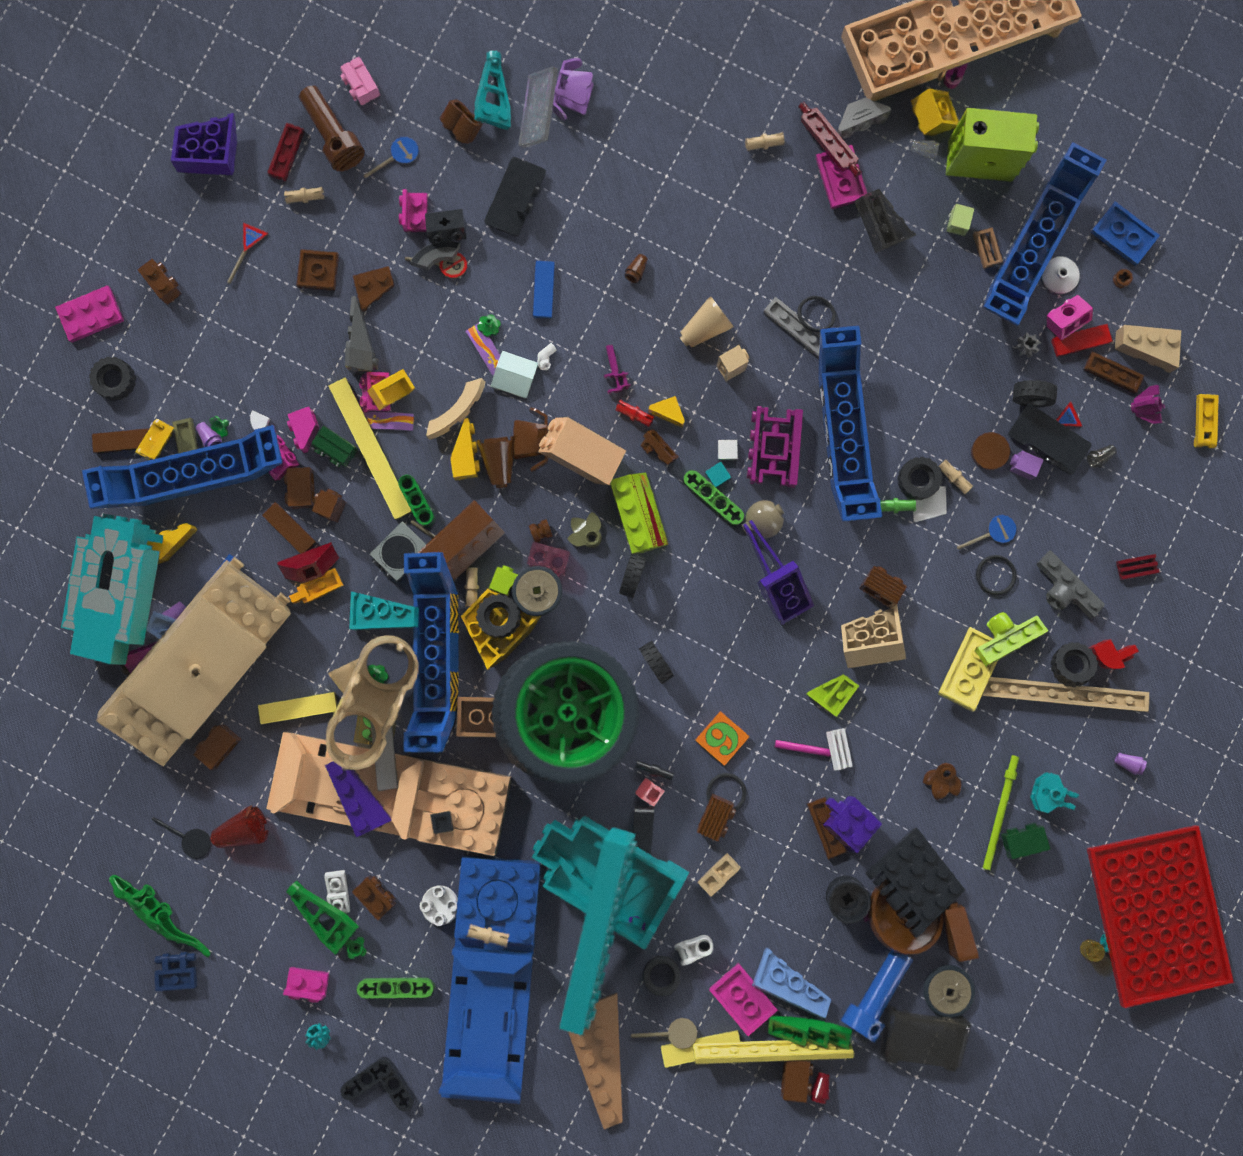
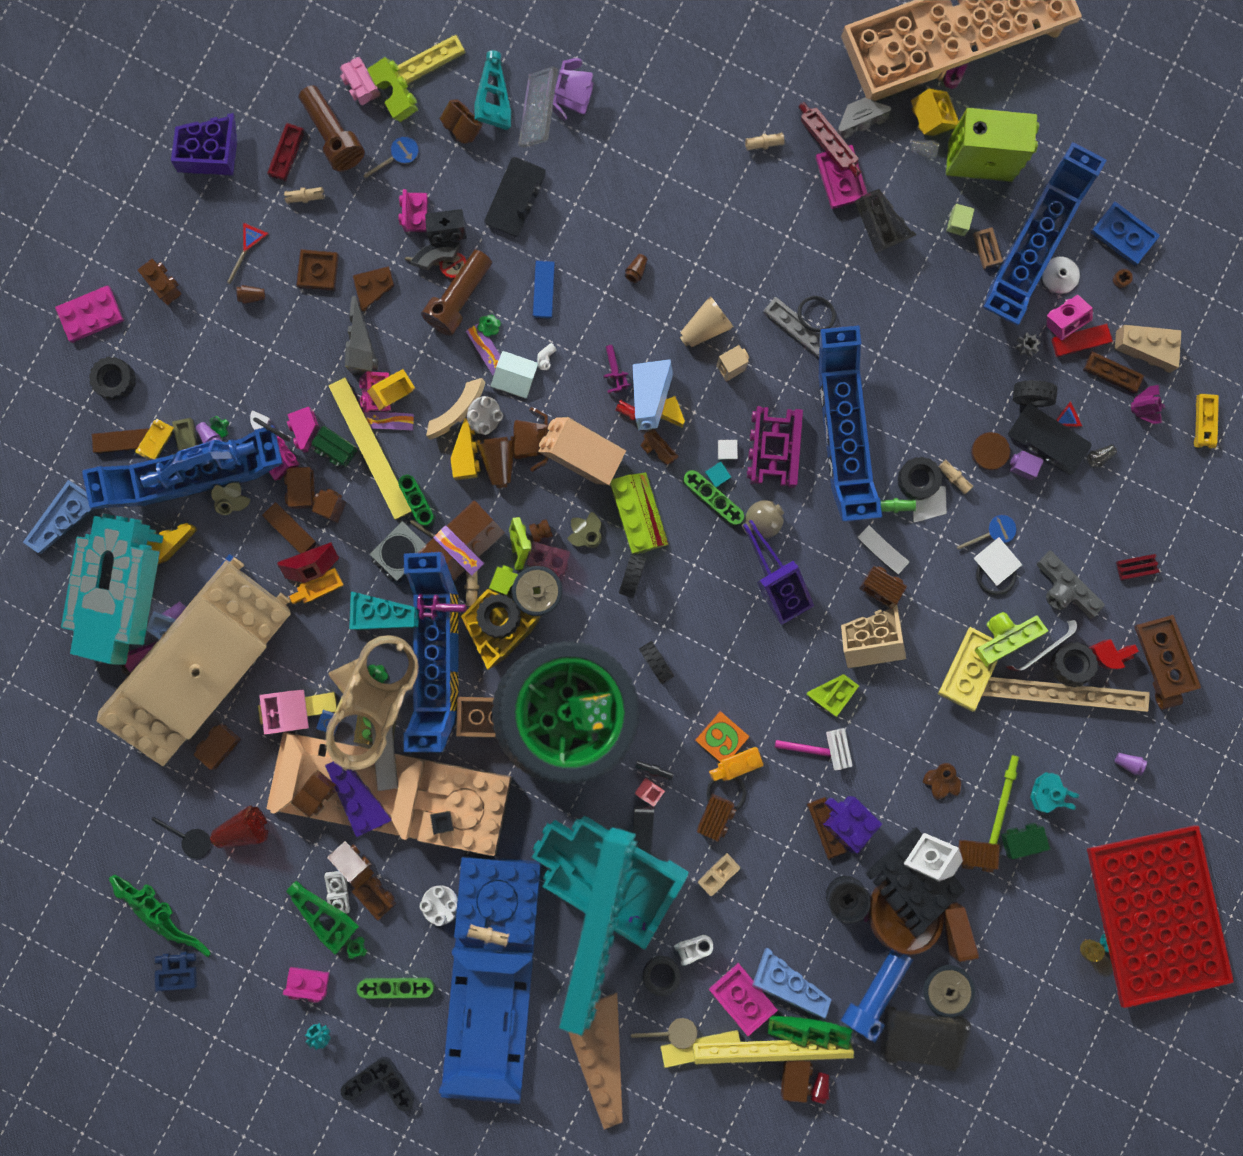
none -> medium blue wing [23,480,93,554]
none -> blue plate [141,439,258,489]
none -> olive plate [211,482,250,515]
none -> reddish brown cone [237,285,265,304]
none -> black tyre [253,417,290,442]
none -> bright pink slope [260,690,309,734]
none -> reddish brown brick [291,770,336,818]
none -> blue tile [316,710,339,735]
none -> brick [327,841,374,890]
none -> lime arch [367,57,418,122]
none -> light yellow tile [398,35,465,84]
none -> magenta piece [417,594,466,620]
none -> reddish brown piece [421,250,493,336]
none -> medium lavender sticker [433,525,484,576]
none -> white dish [467,396,503,435]
none -> lime wing [509,517,531,570]
none -> green torso [568,693,611,741]
none -> light blue slope [633,360,673,430]
none -> light orange hinge [709,747,764,781]
none -> white sticker [858,525,909,574]
none -> white slope [904,833,963,881]
none -> reddish brown brick [959,839,1000,872]
none -> white sticker [974,538,1022,585]
none -> white sticker [1006,620,1077,671]
none -> reddish brown hinge [1134,615,1201,710]

